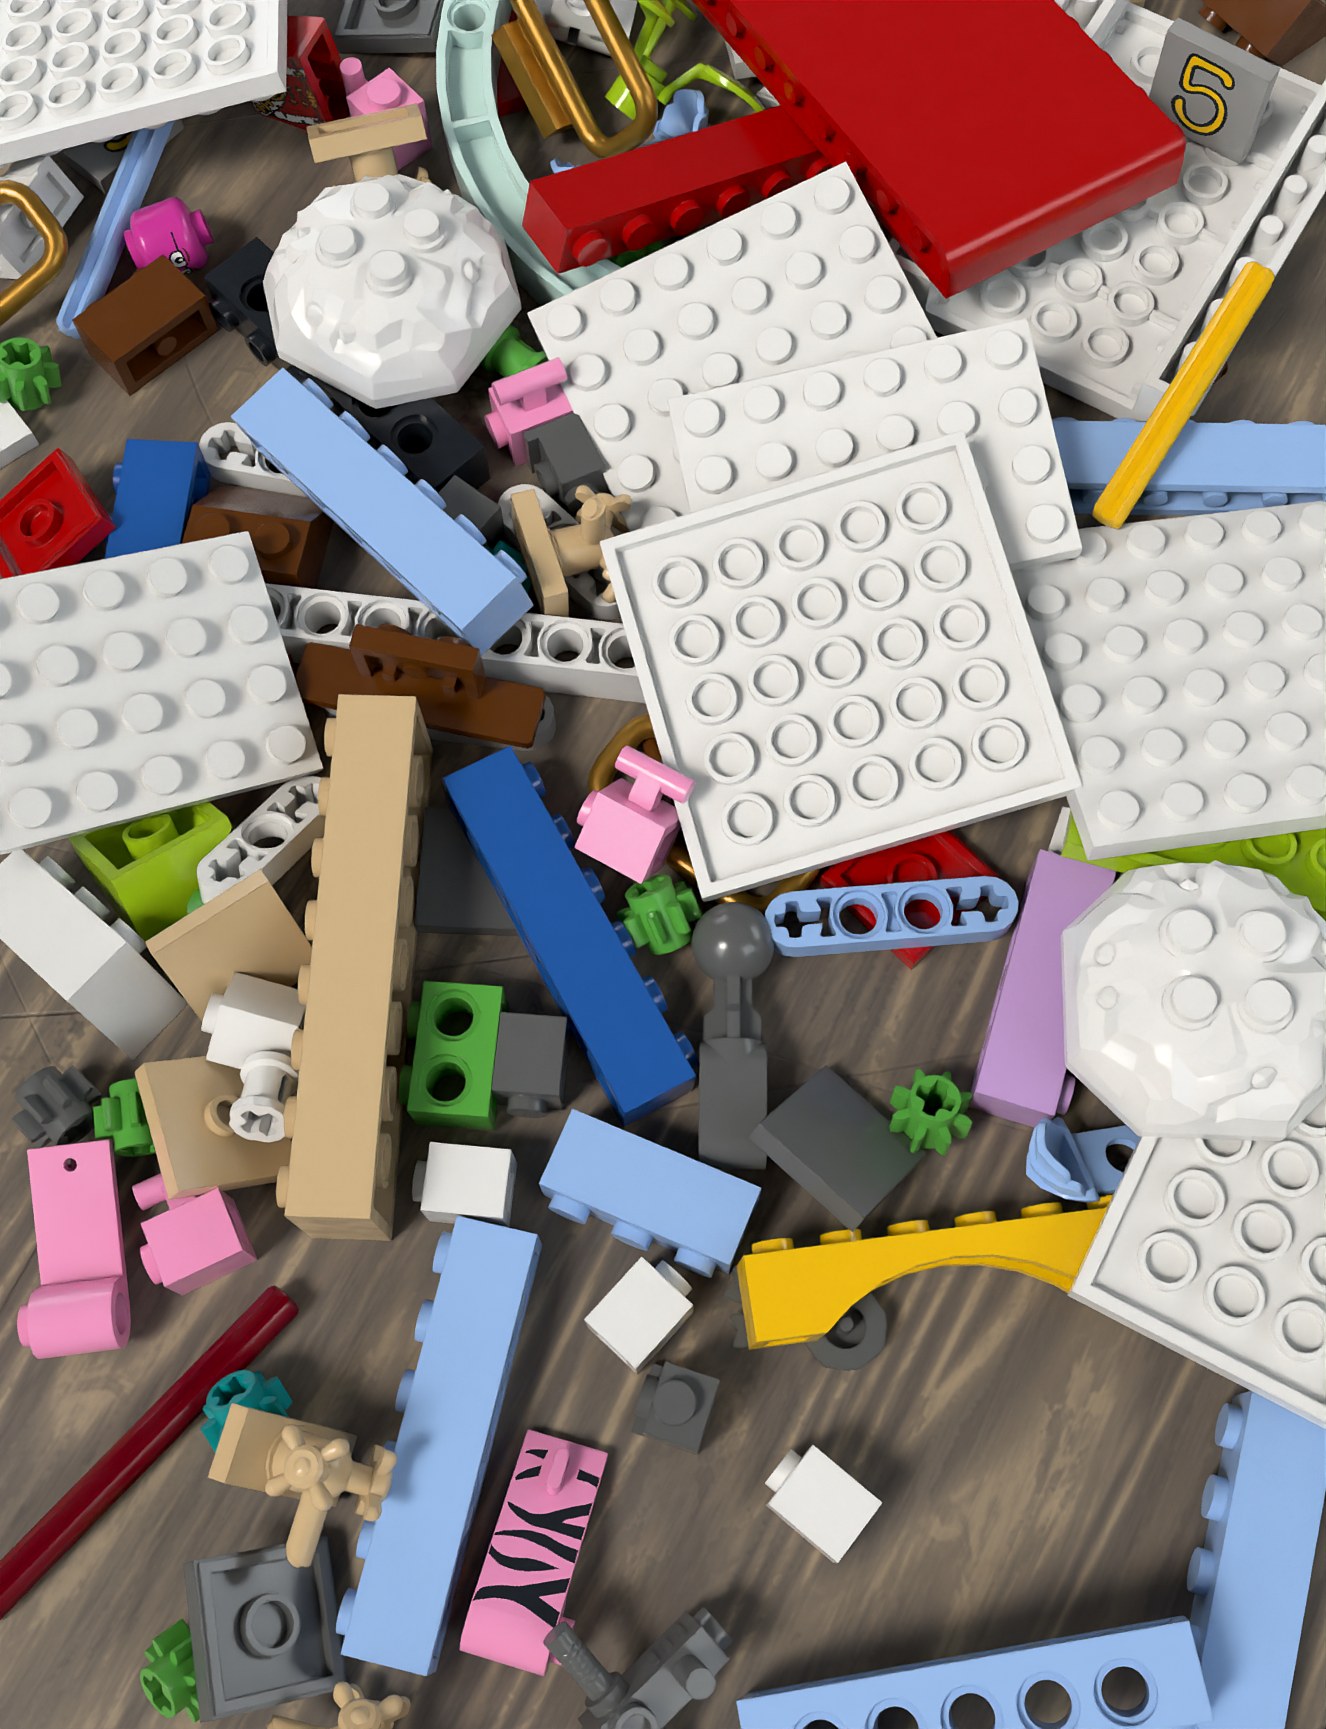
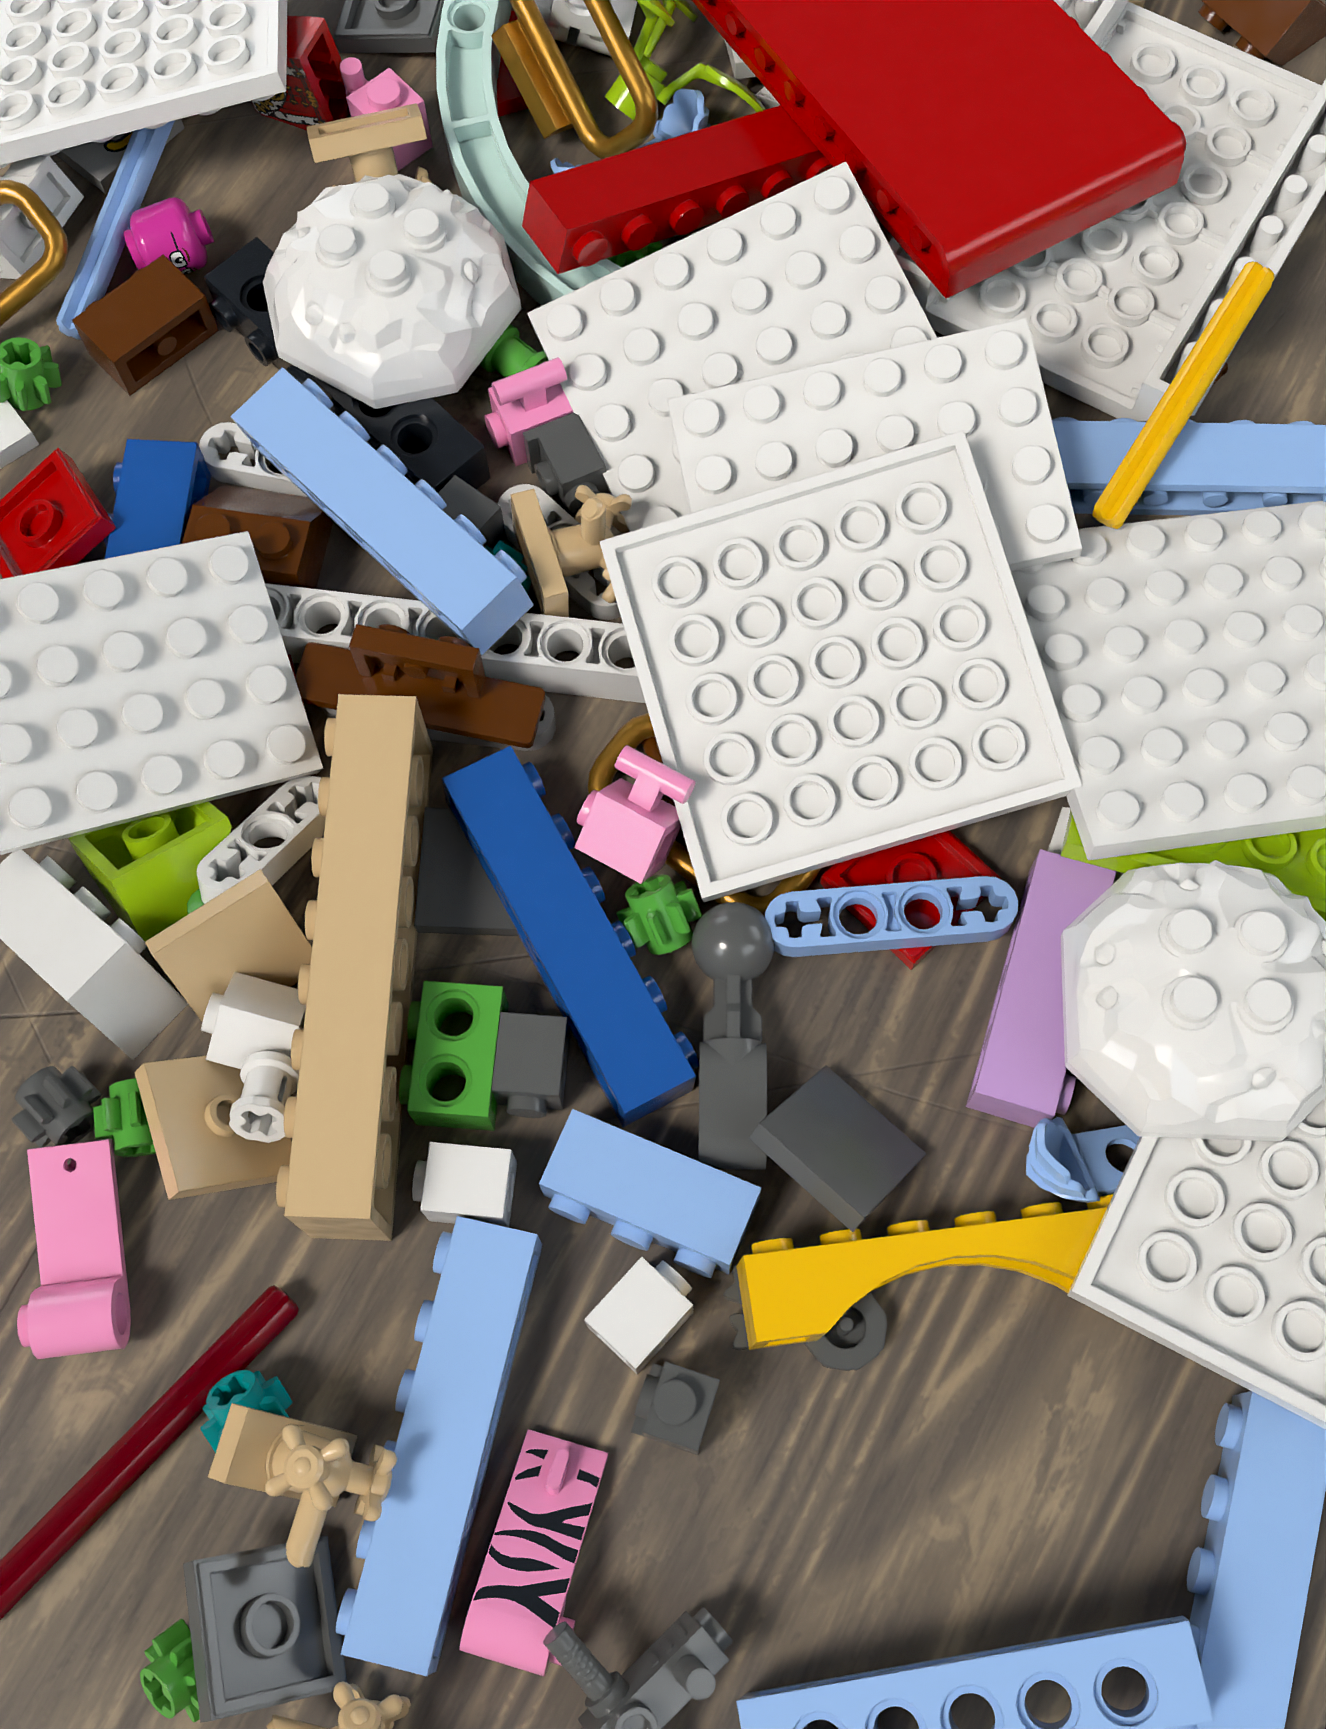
bright pink brick [132,1173,258,1295] -> none
white brick [765,1445,882,1563] -> none
bright green gear [889,1068,973,1156] -> none
light grey tile [1149,17,1280,164] -> none

